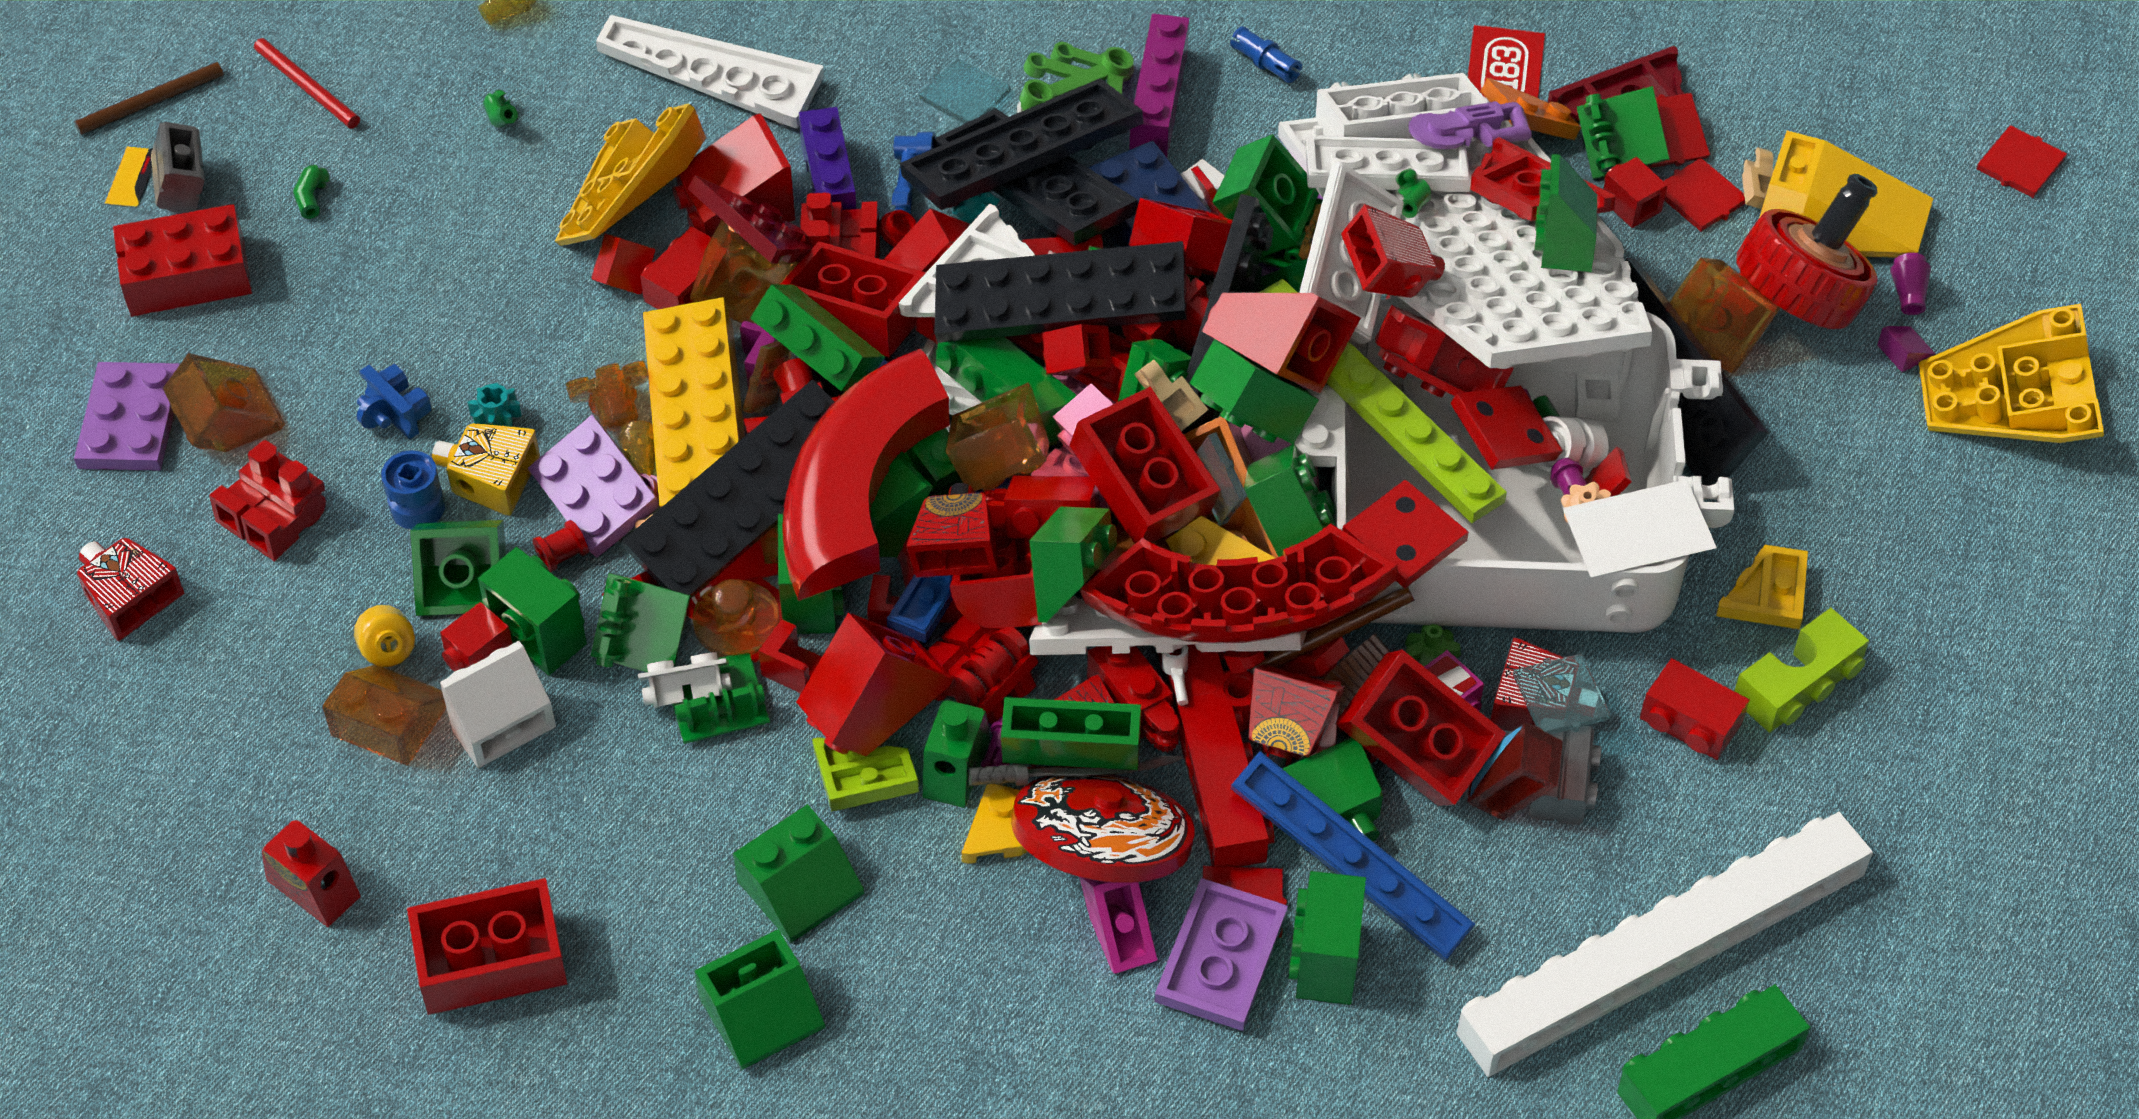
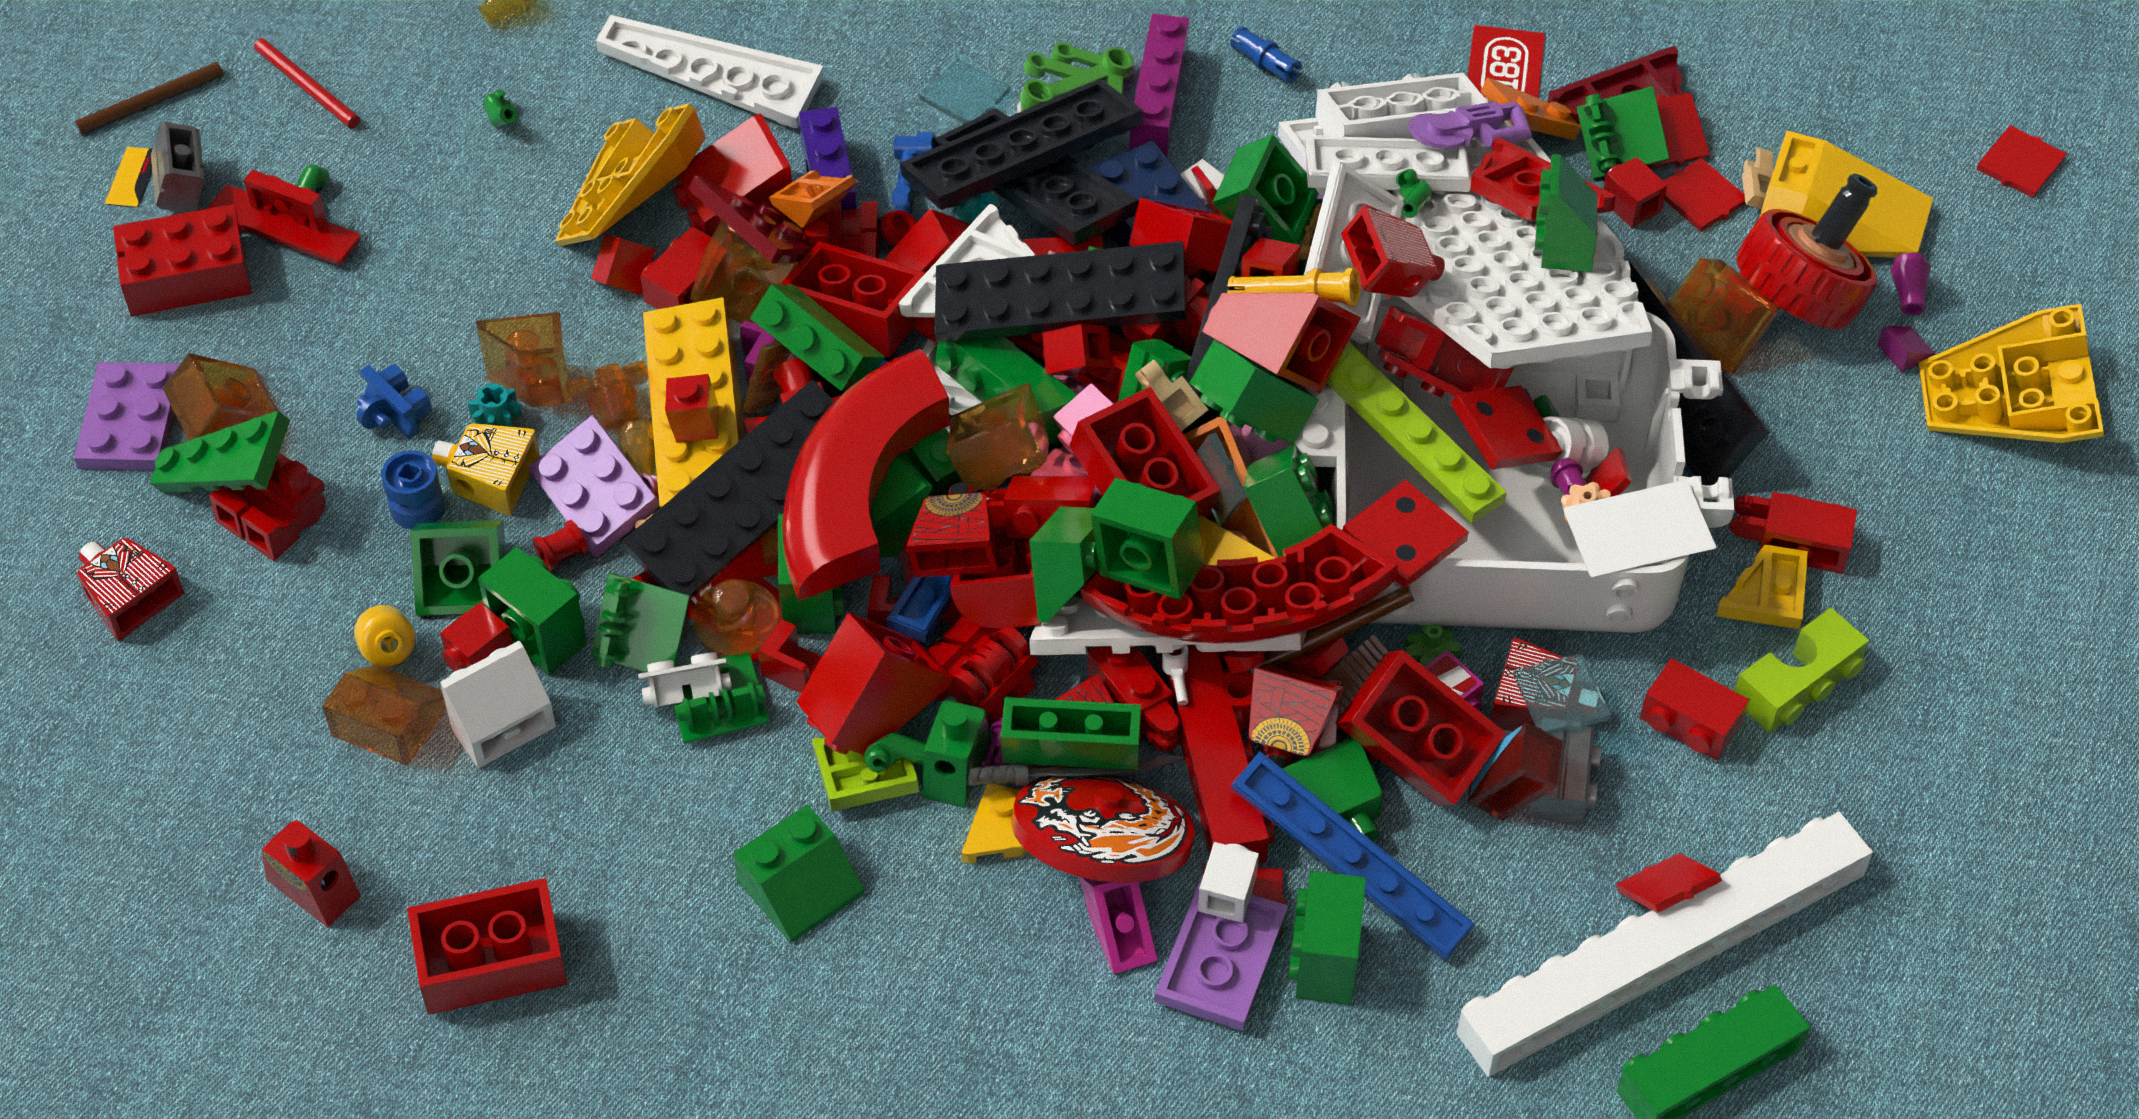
green slope [694,929,825,1070] -> none
none -> green wing [150,411,290,493]
none -> red bracket [206,169,361,265]
none -> clear orange slope [476,312,572,407]
none -> red brick [665,374,719,443]
none -> orange slope [769,170,860,228]
none -> green arm [864,733,926,773]
none -> green brick [1090,478,1204,600]
none -> white brick [1198,842,1259,923]
none -> yellow pin [1227,267,1361,306]
none -> red brick [1241,237,1300,290]
none -> red piece [1616,853,1722,913]
none -> red hinge [1729,491,1857,574]

